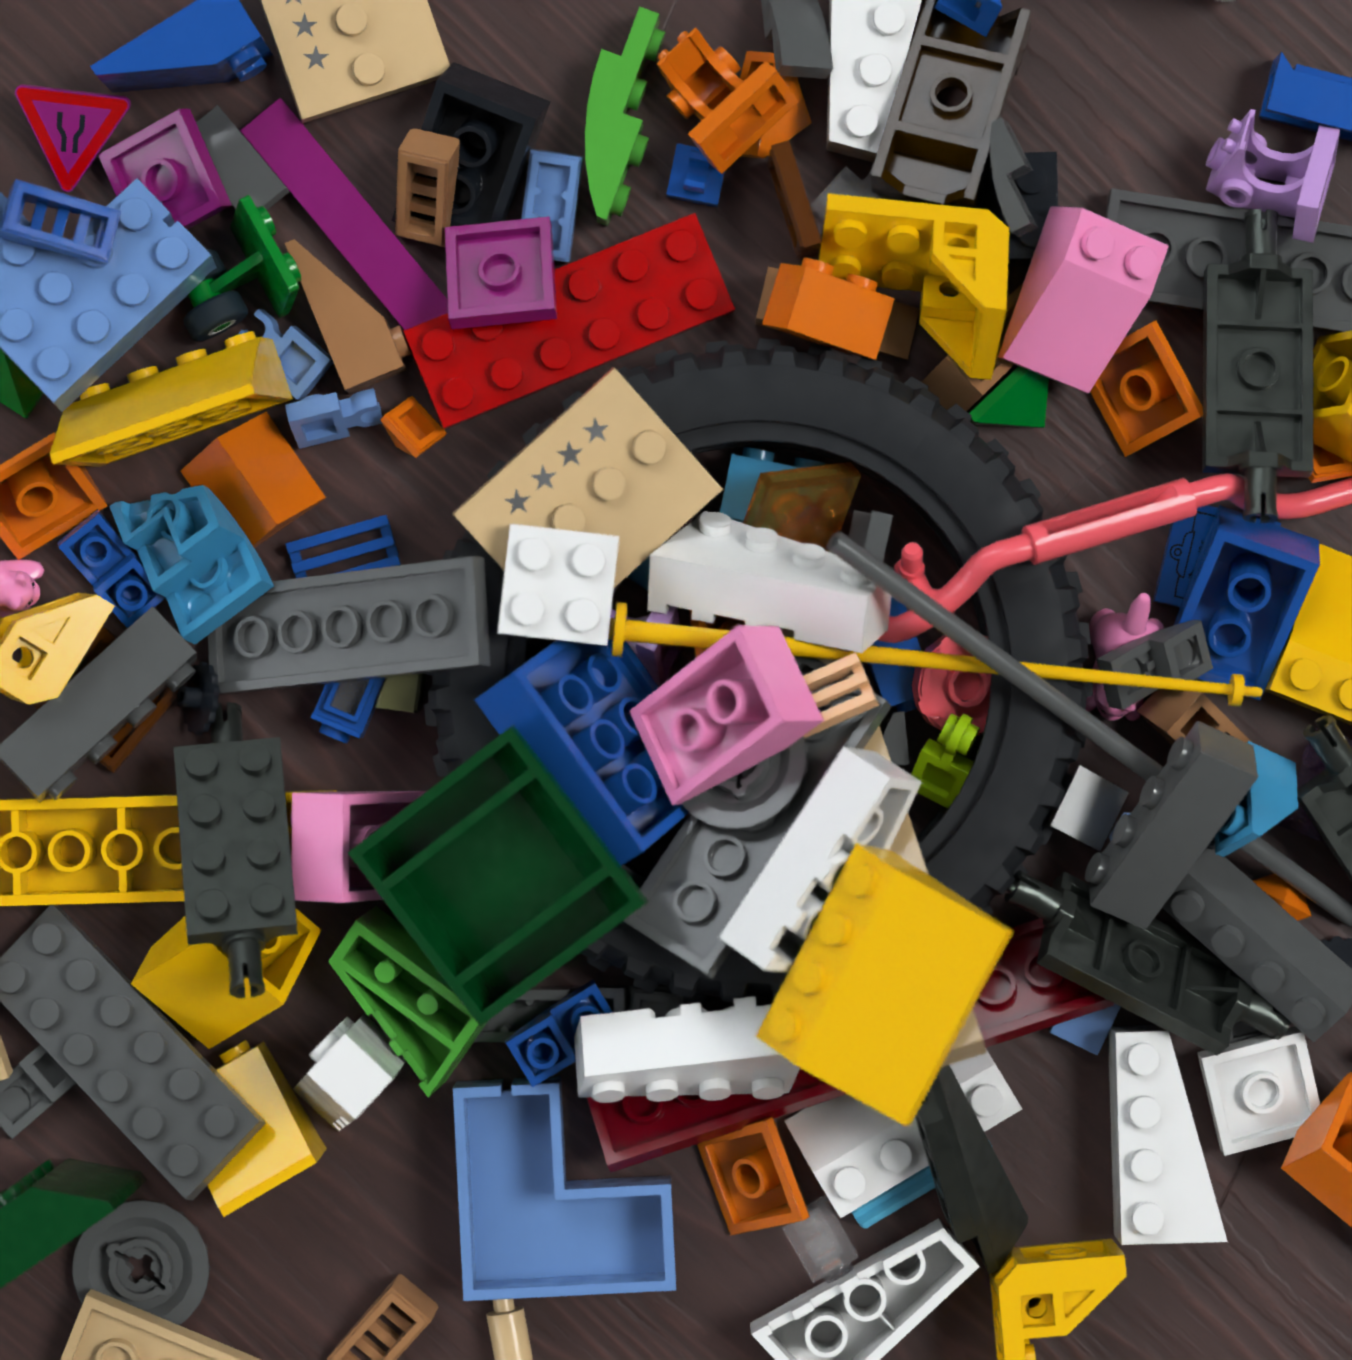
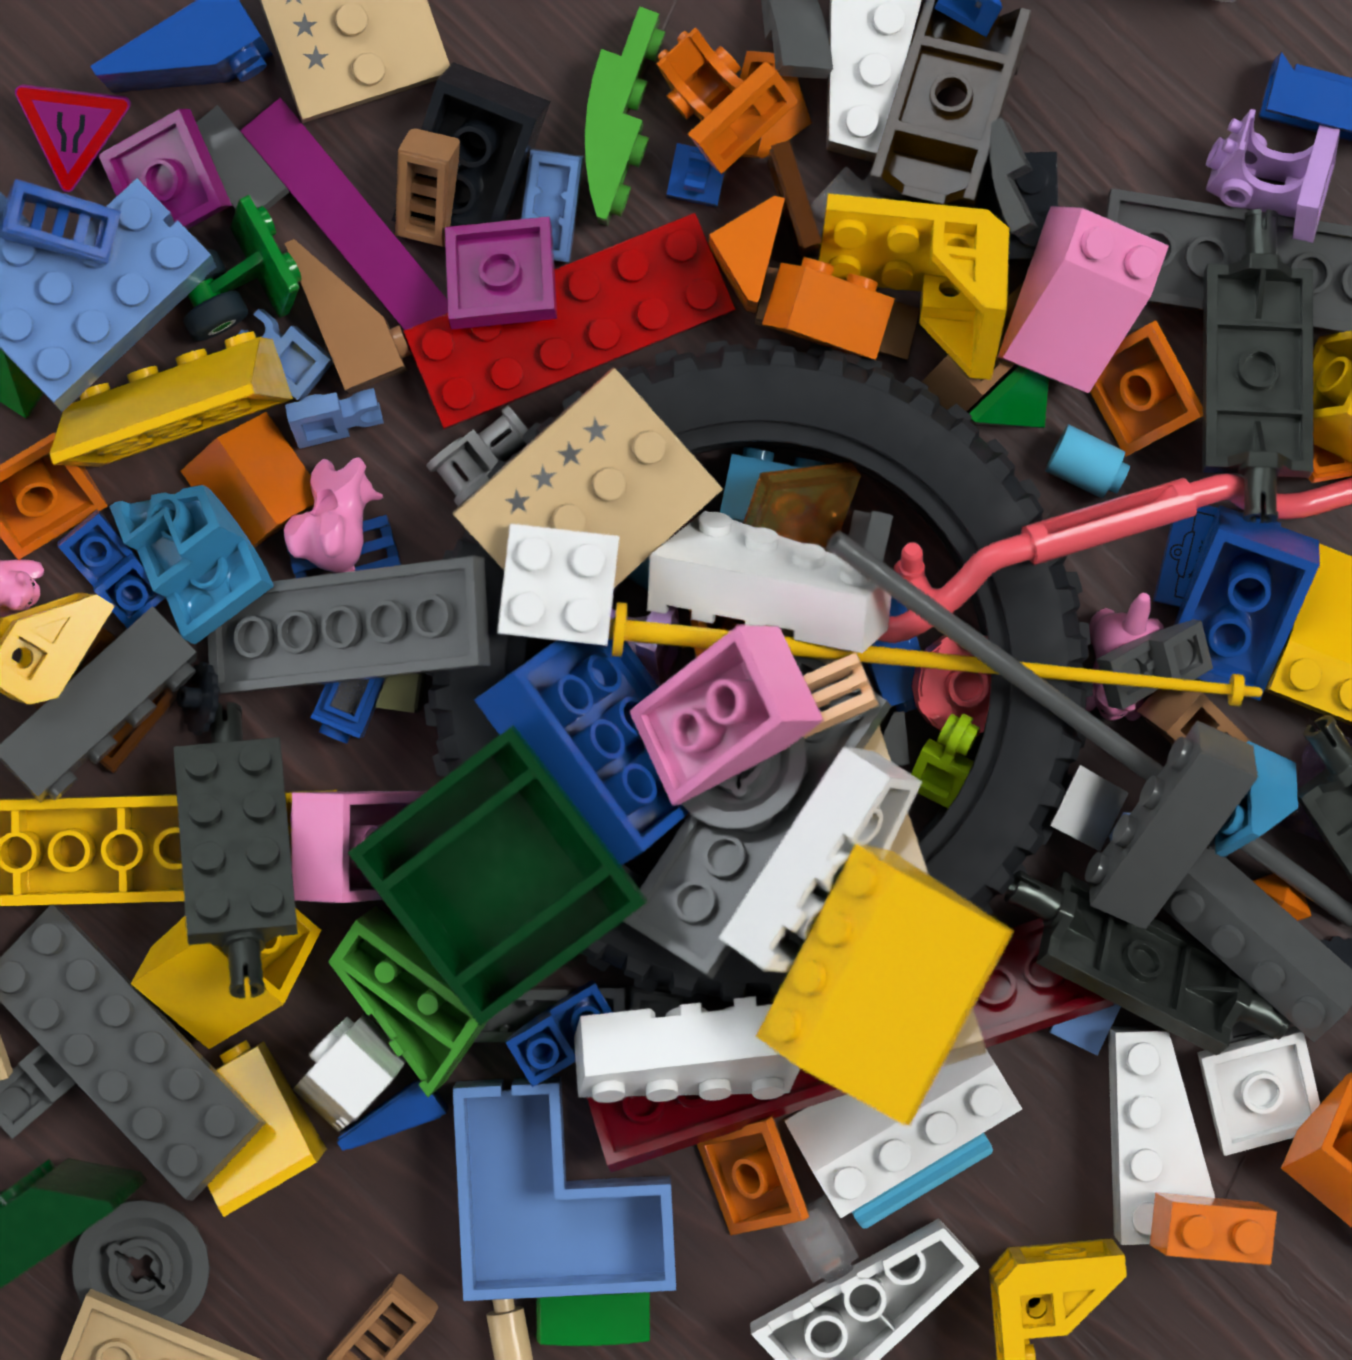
orange slope [380,396,447,458] -> none
pearl dark grey wedge [915,1065,1028,1274] -> none
none -> bright pink animal [284,457,383,573]
none -> blue slope [337,1078,449,1151]
none -> light grey connector [426,404,528,507]
none -> green slope [536,1292,650,1346]
none -> orange slope [708,196,785,313]
none -> medium azure brick [1045,424,1130,499]
none -> orange brick [1150,1192,1277,1265]

